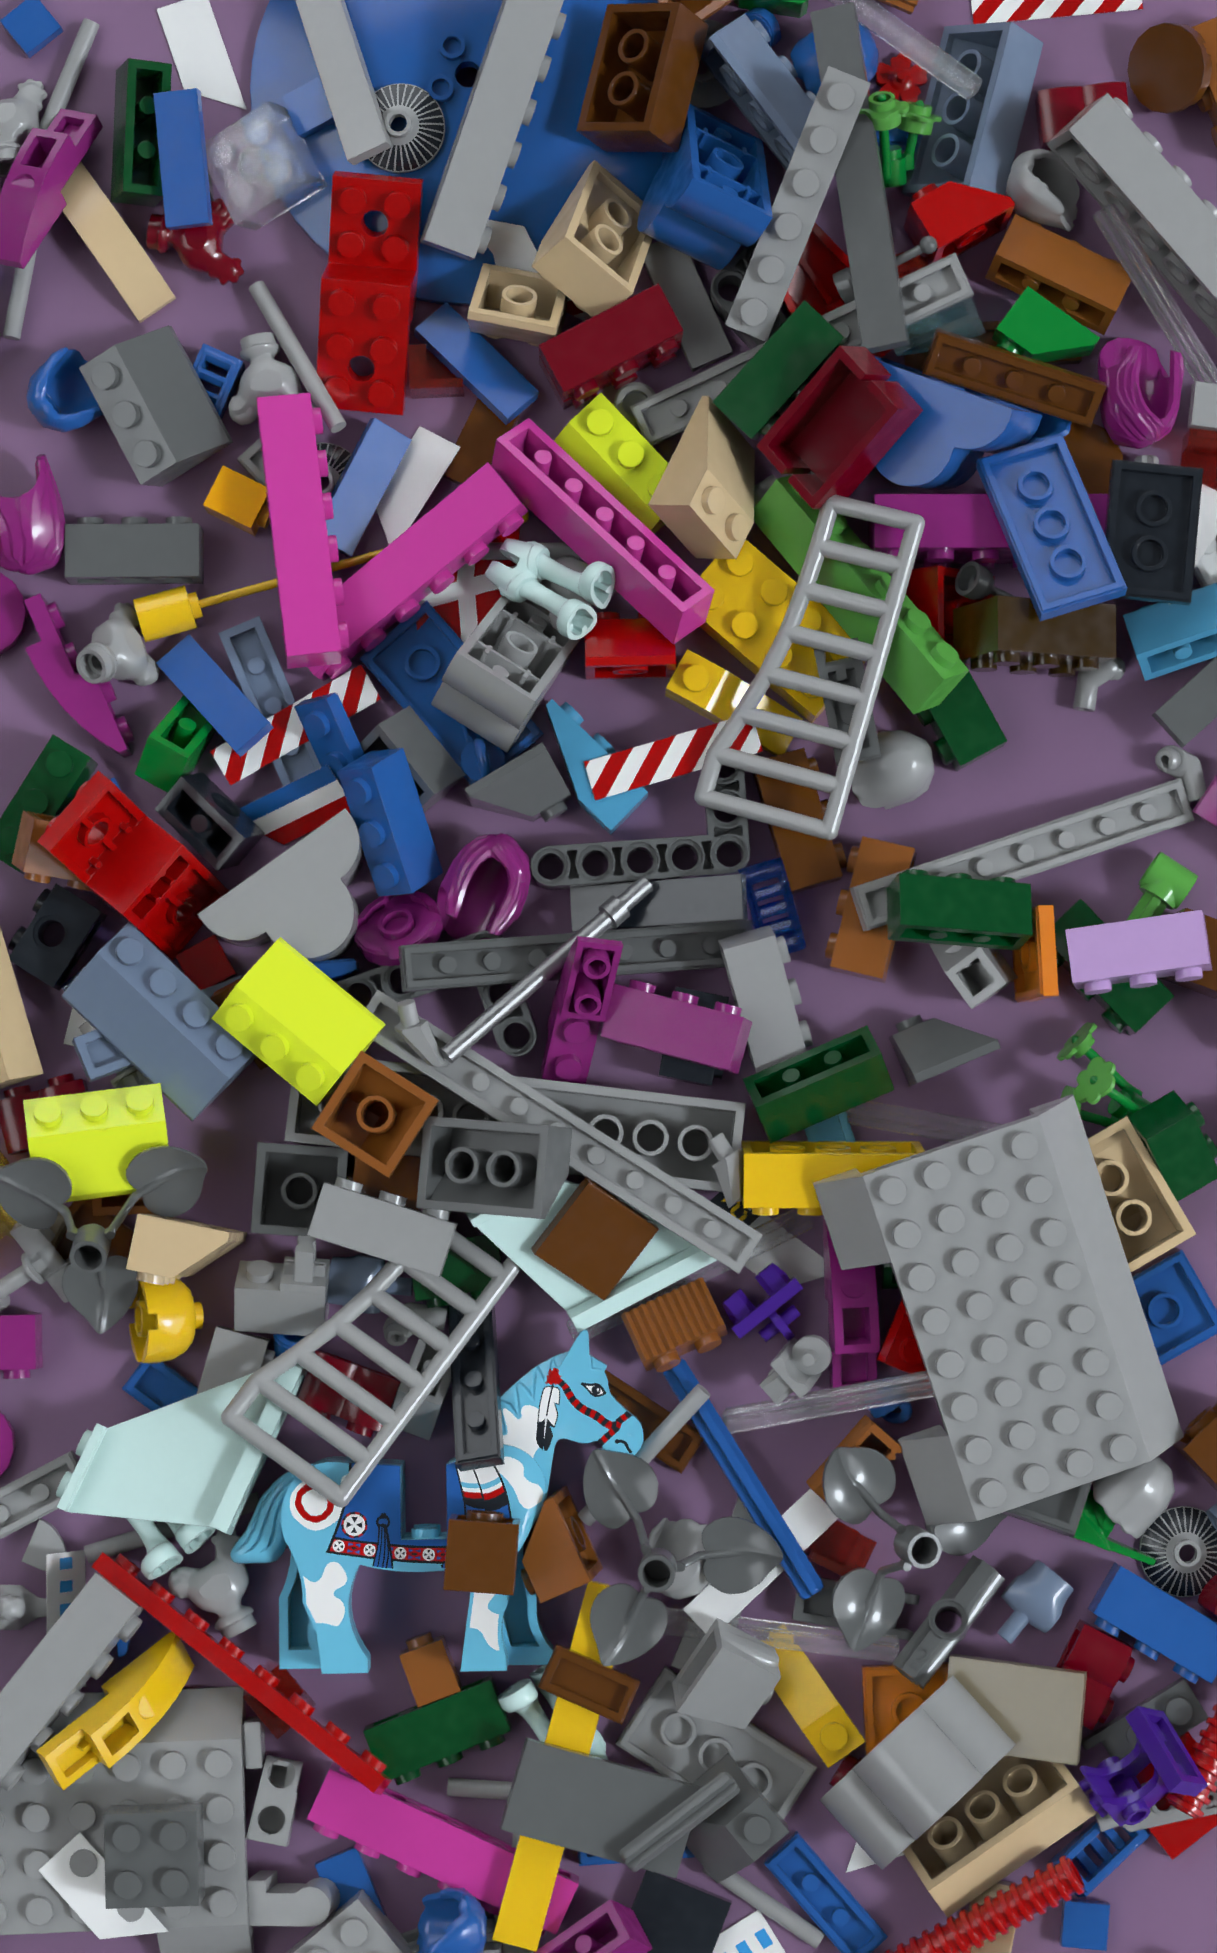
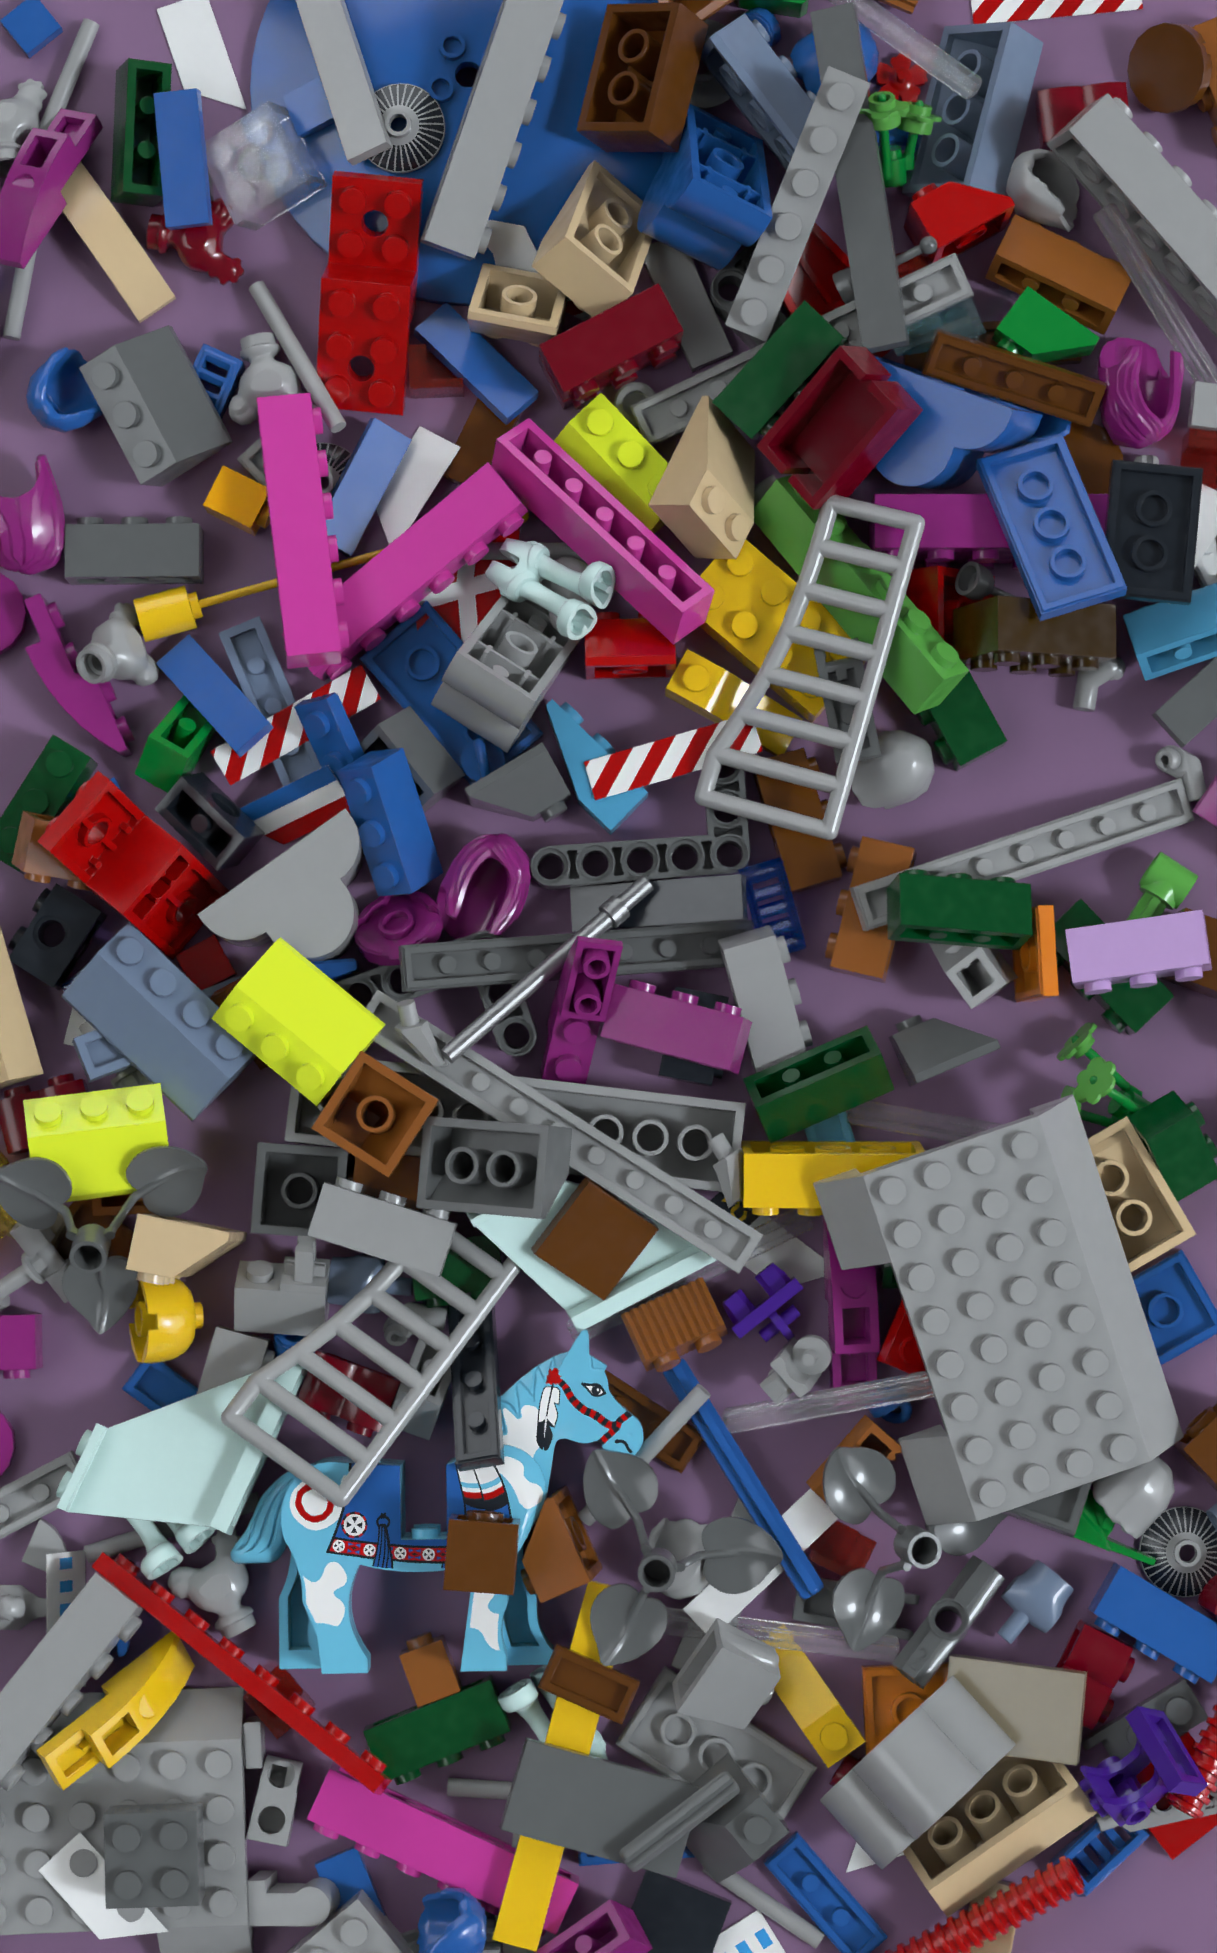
blue tile [1059,1899,1110,1951] -> none

